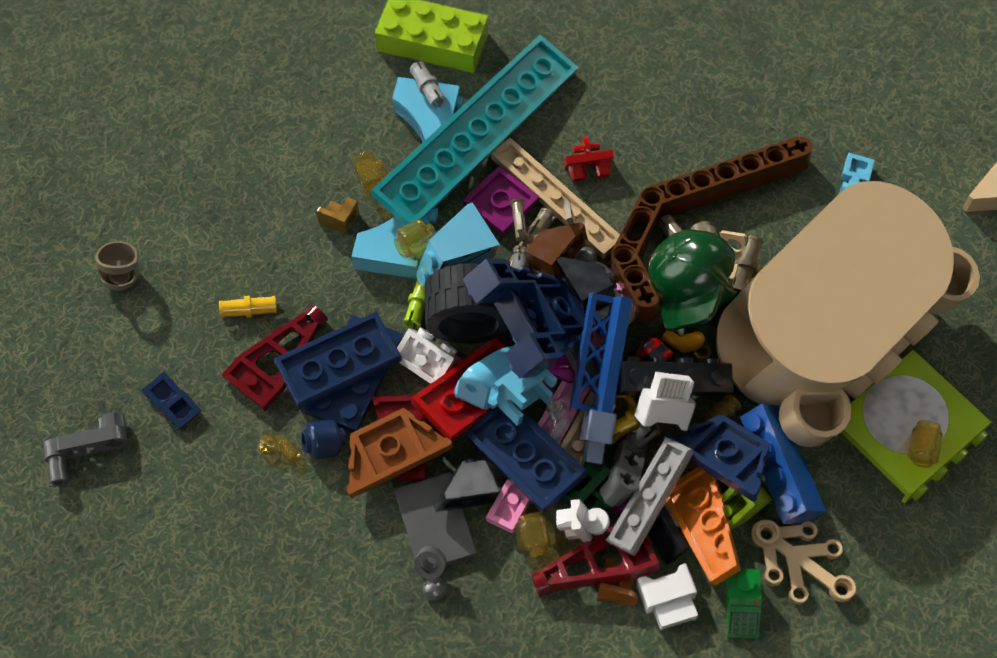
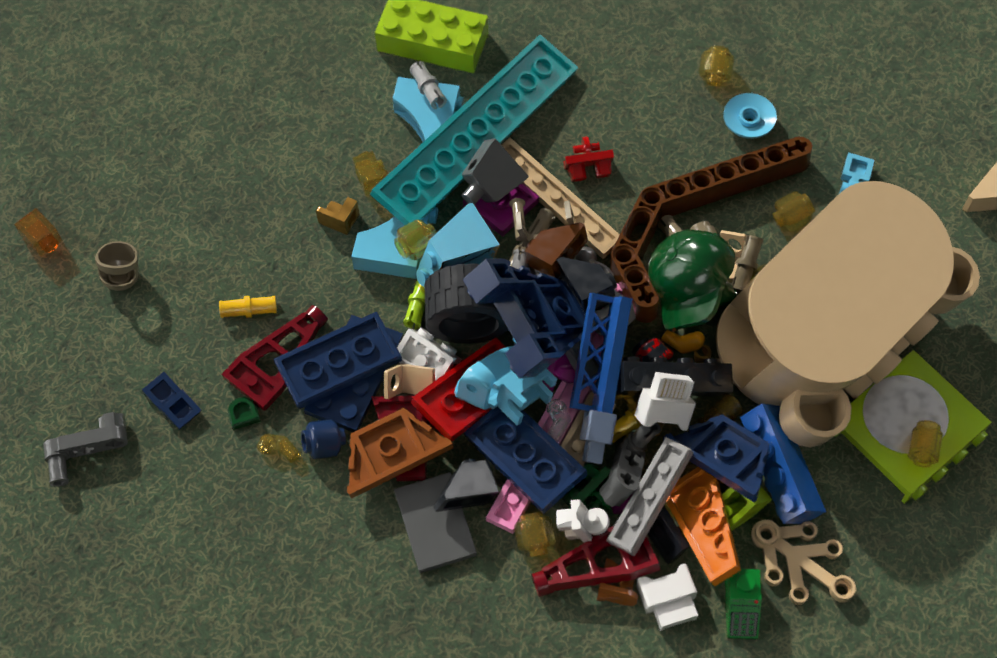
flat silver plate [414,546,447,601] -> none
none -> clear orange brick [14,208,62,257]
none -> dark green tile [228,397,261,430]
none -> tan bracket [384,363,435,399]
none -> dark grey torso [462,139,529,205]
none -> clear yellow head [699,46,734,86]
none -> medium azure dish [724,93,777,139]
none -> clear yellow head [772,191,815,231]

